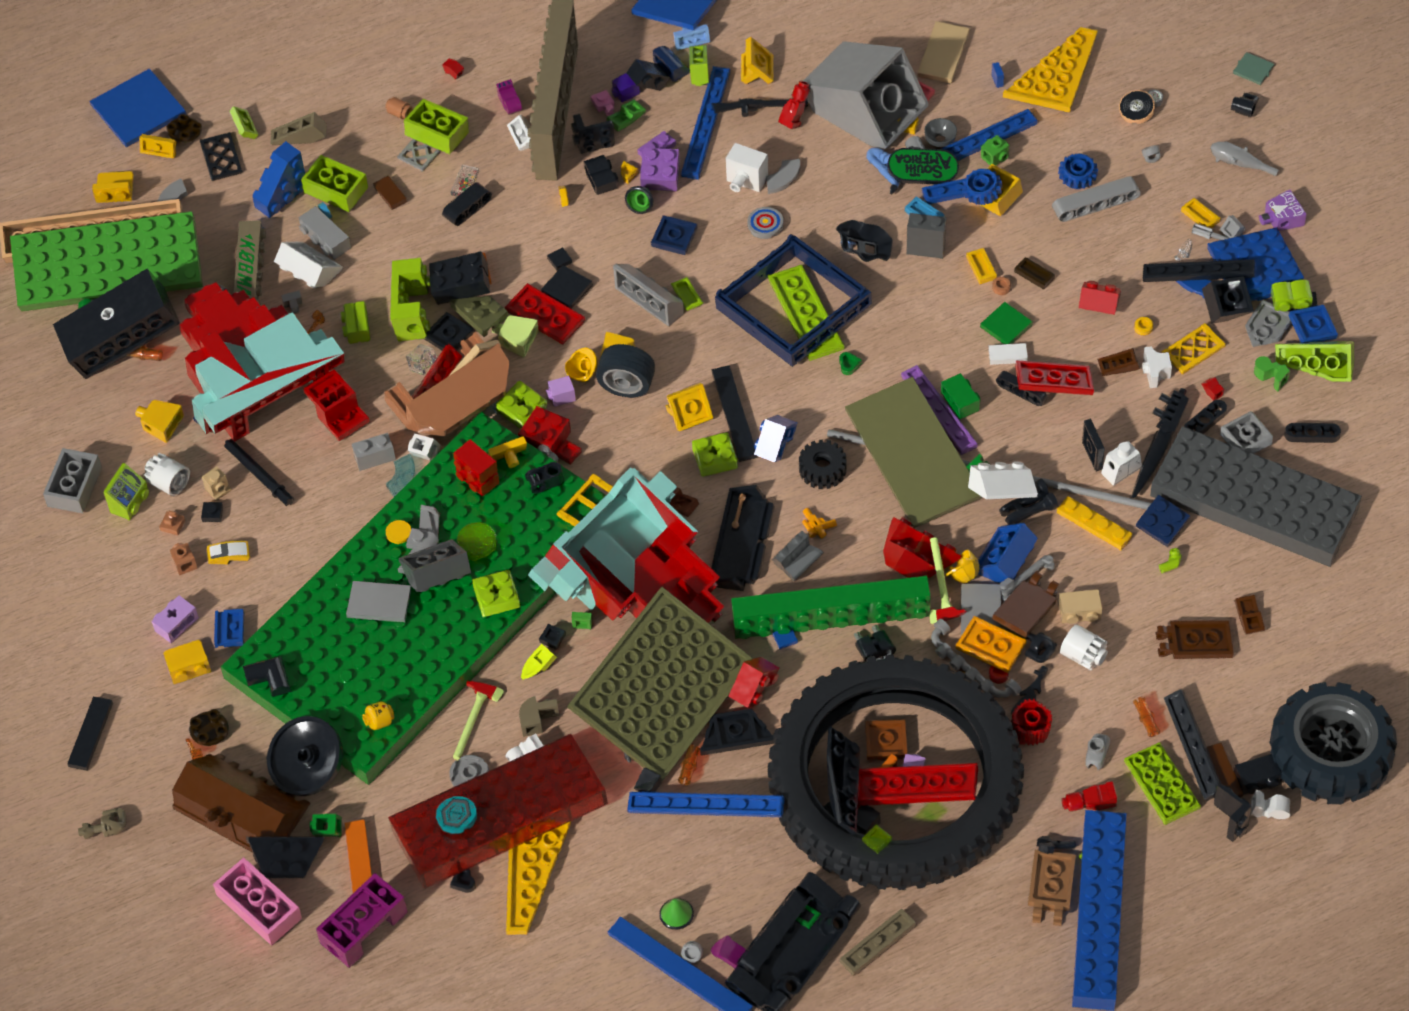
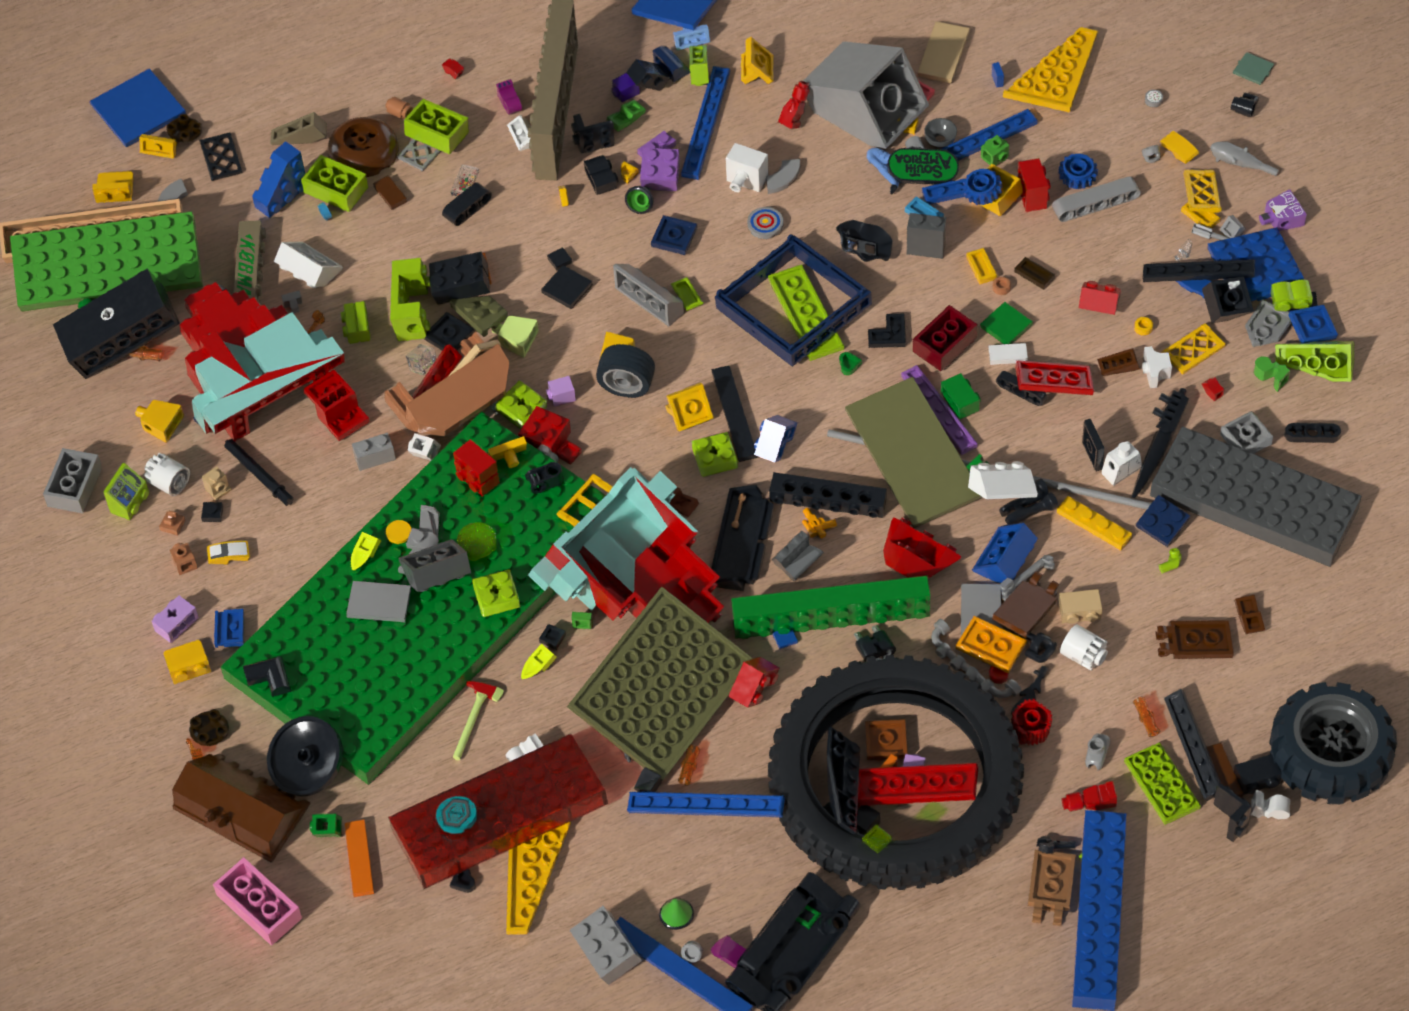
black tile [67,696,113,771] -> none
dark tan piece [78,808,126,839] -> none
lime plate [230,106,258,140] -> none
black wing [246,836,324,878] -> none
light grey brick [299,206,351,260] -> none
magenta plate [316,873,408,968] -> none
yellow head [363,701,394,730] -> none
clear light blue tile [386,453,415,497] -> none
light grey tile [450,755,490,793] -> none
red tile [505,283,585,345] -> none
dark tan brick [519,696,559,737] -> none
yellow piece [565,347,598,382] -> none
bright pink plate [591,90,615,116] -> none
black wing [700,708,775,756] -> none
black piece [711,98,808,117] -> none
black tyre [799,439,847,489] -> none
dark tan plate [840,908,916,976] -> none
yellowish green piece [930,537,967,624] -> none
yellow piece [945,549,979,583] -> none
black tile [1119,90,1155,124] -> none
black beam [1184,400,1227,434] -> none
none -> reddish brown brick [328,117,399,178]
none -> neon yellow plate [351,532,381,570]
none -> light grey brick [570,906,642,985]
none -> black brick [769,472,887,518]
none -> black tile [868,313,906,348]
none -> dark red brick [913,305,978,371]
none -> red piece [1017,158,1051,212]
none -> yellow slope [1160,131,1199,164]
none -> yellow window [1183,170,1222,213]

